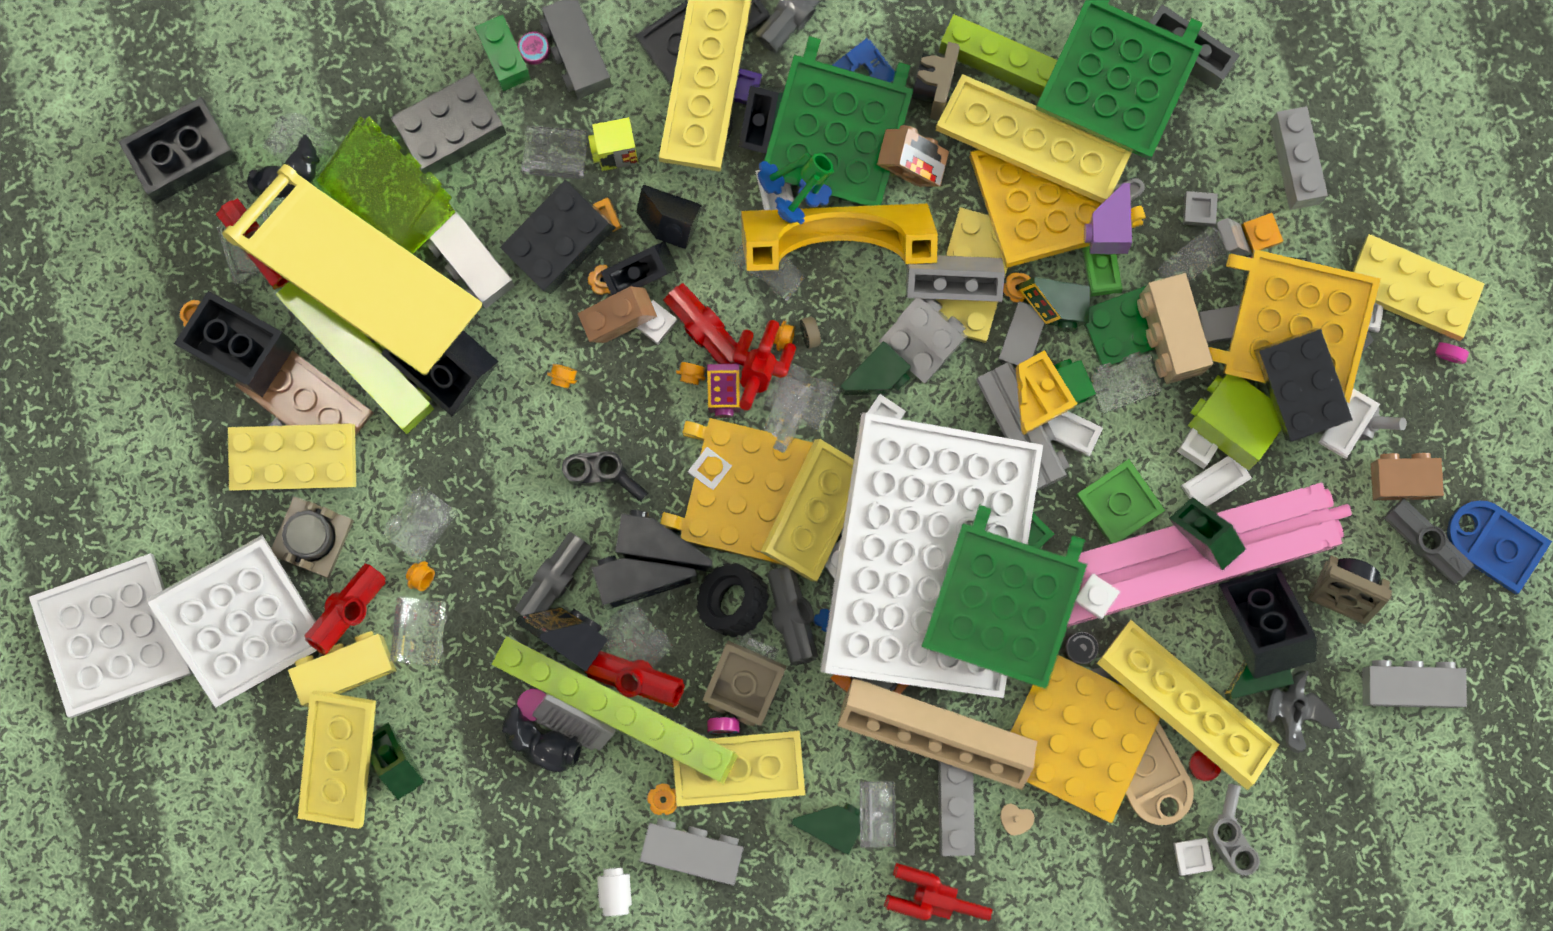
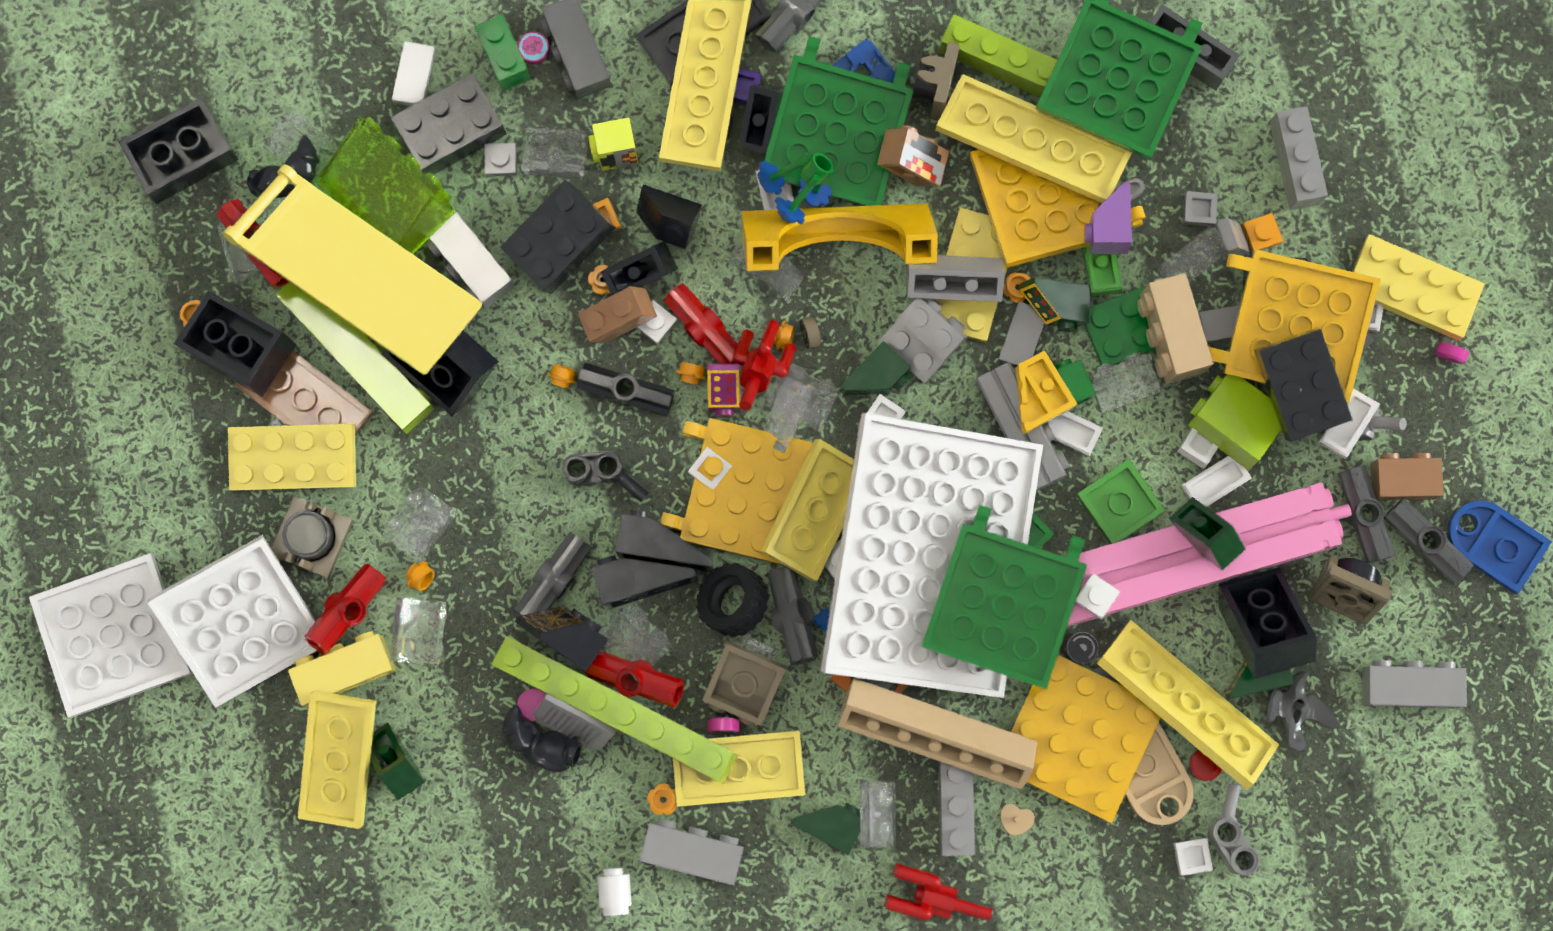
none -> white tile [392,41,436,106]
none -> light grey plate [484,143,517,177]
none -> black piece [576,363,675,417]
none -> dark grey piece [1338,465,1395,564]

